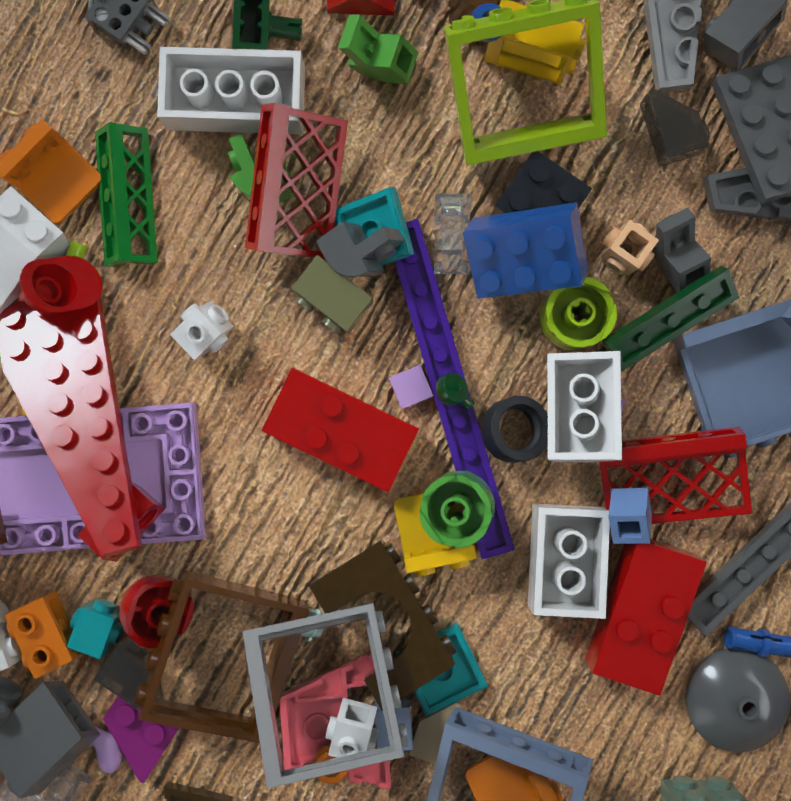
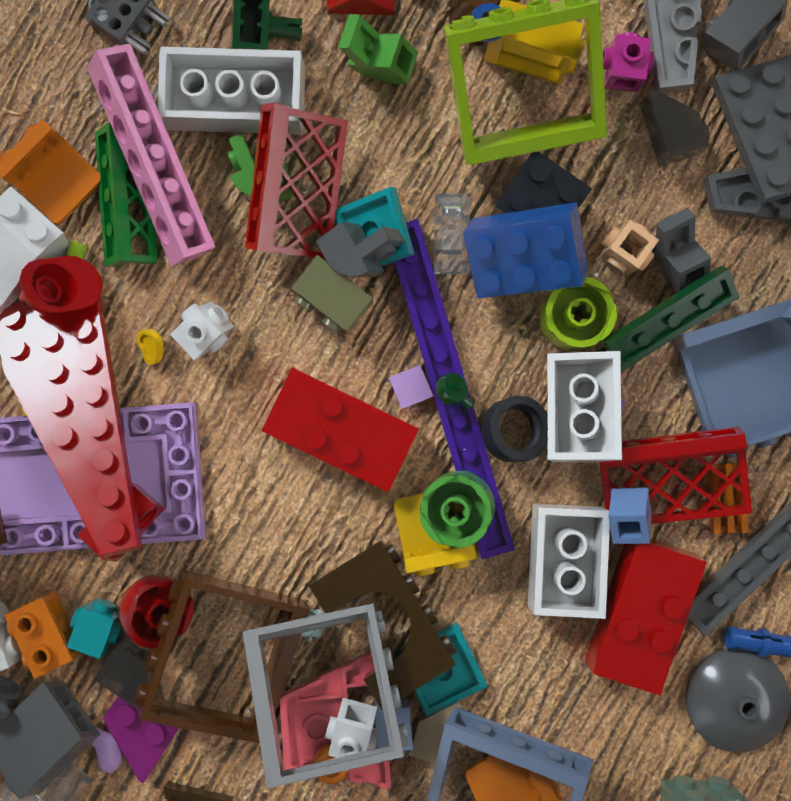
none -> bright pink brick [87,43,215,267]
none -> yellow piece [136,329,164,365]
none -> dark pink brick [603,32,654,92]
none -> orange tile [708,463,749,534]

